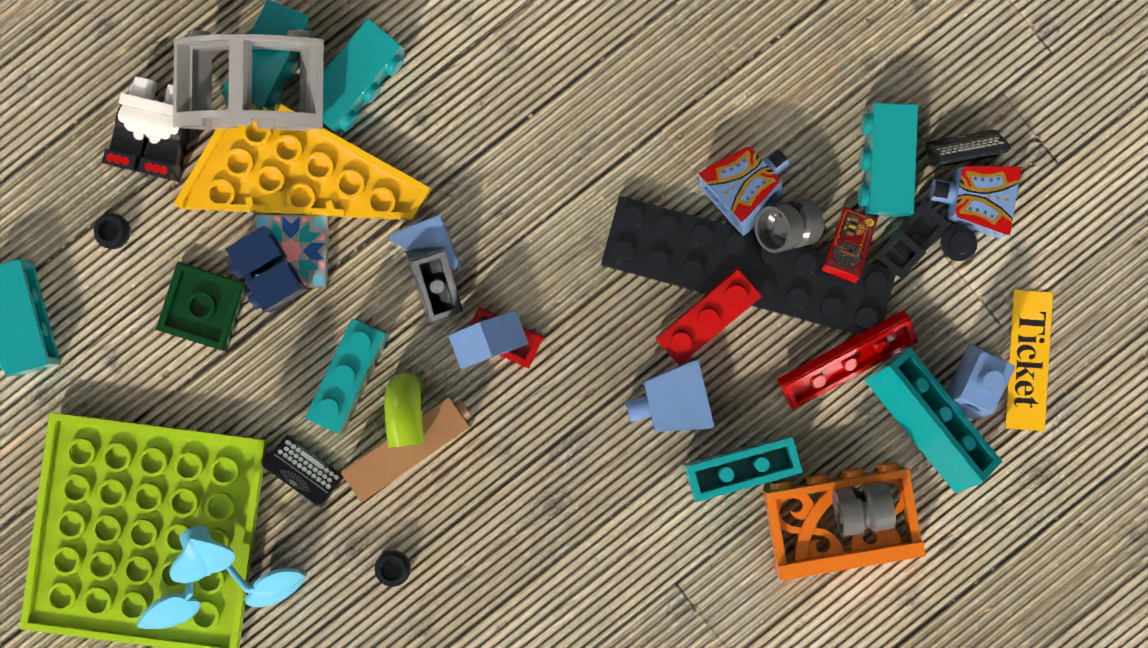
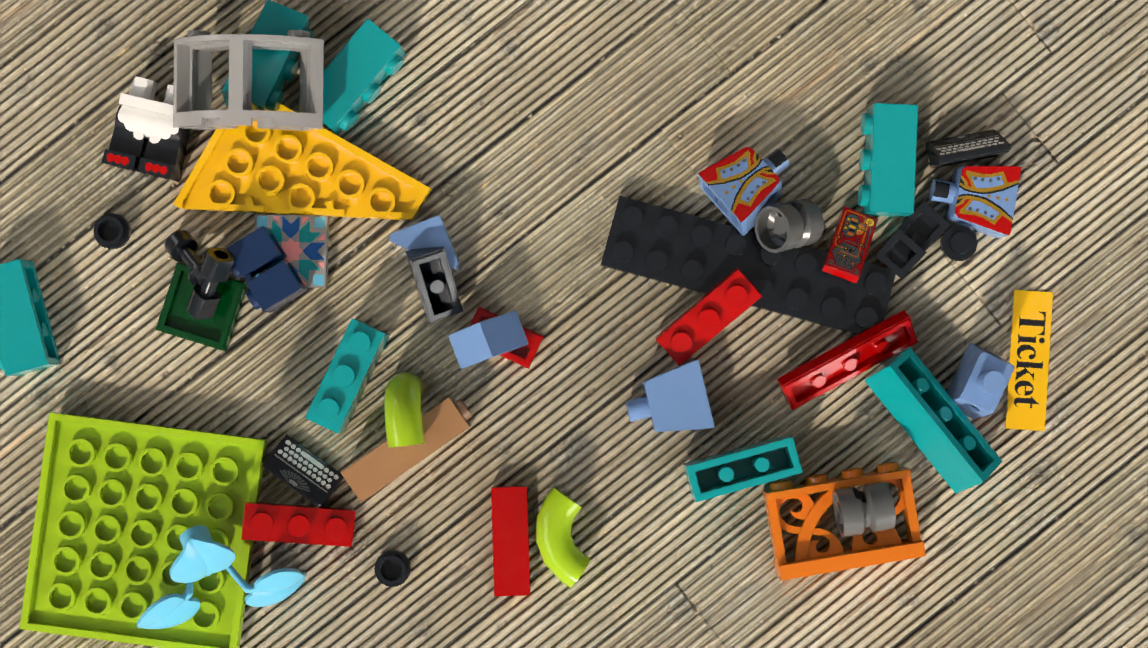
none -> black bar [165,230,235,320]
none -> red plate [241,501,355,547]
none -> red tile [491,486,531,596]
none -> lime cylinder [536,487,591,588]

